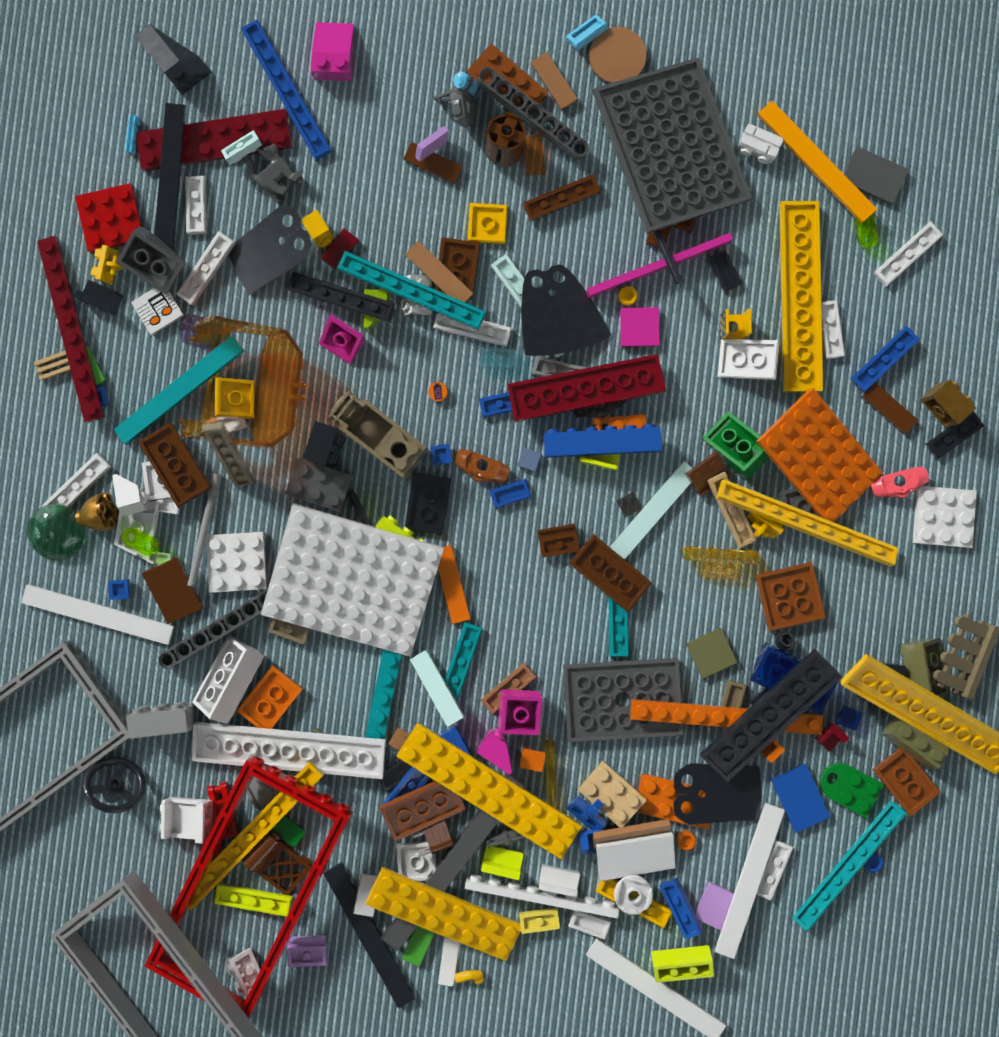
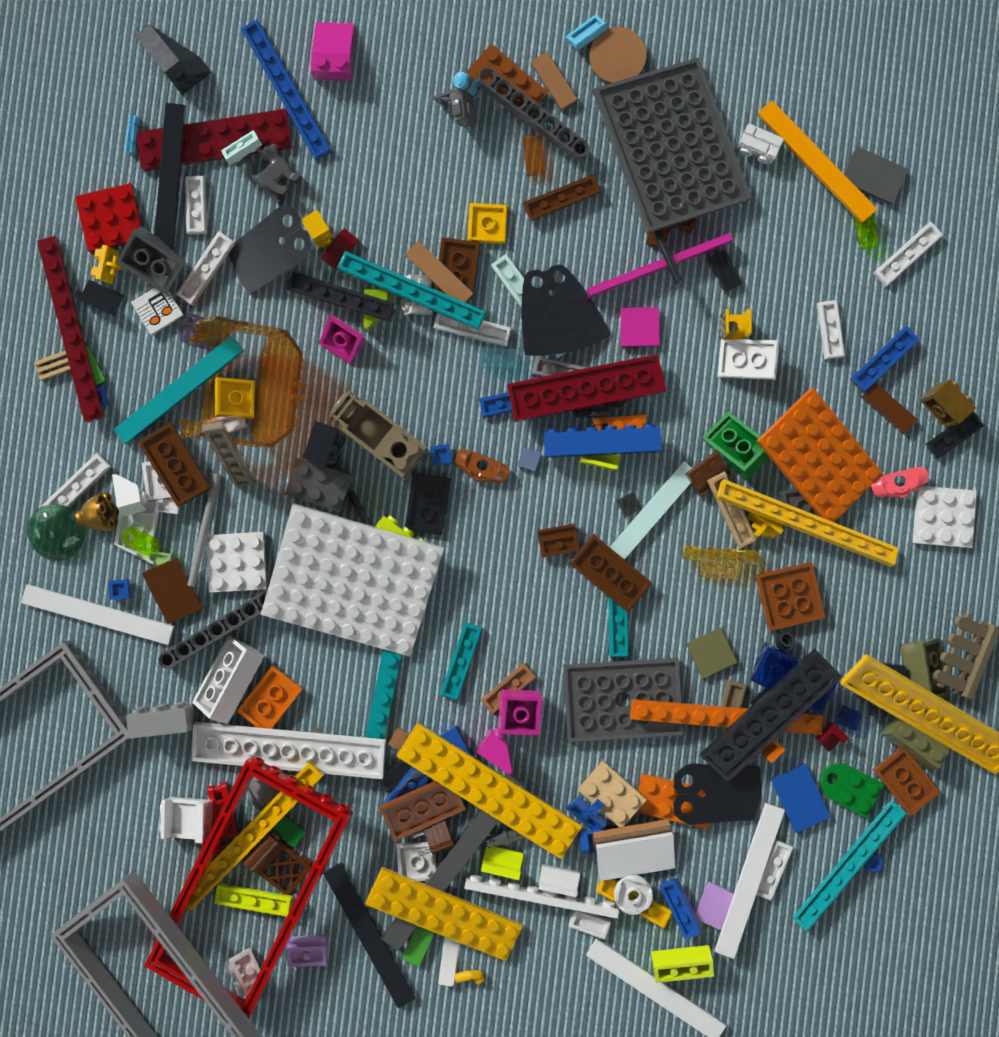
black piece [82,757,146,813] -> none
dark tan plate [268,618,310,645] -> none
white tile [353,873,378,917] -> none
reddish brown tile [403,142,463,185] -> none
light aqua tile [410,650,465,727] -> none
lavender tile [415,126,449,162] -> none
orange tile [428,382,448,402] -> none
orange tile [438,545,471,624] -> none
reddish brown cylinder [485,112,526,167] -> none
blue tile [489,479,531,509] -> none
orange panel [519,746,546,772] -> none
light yellow plate [519,907,560,934] -> none
clear yellow axle [545,739,558,810] -> none
yellow tile [618,286,638,306] -> none
orange tile [676,830,696,851] -> none
yellow plate [779,201,823,393] -> none

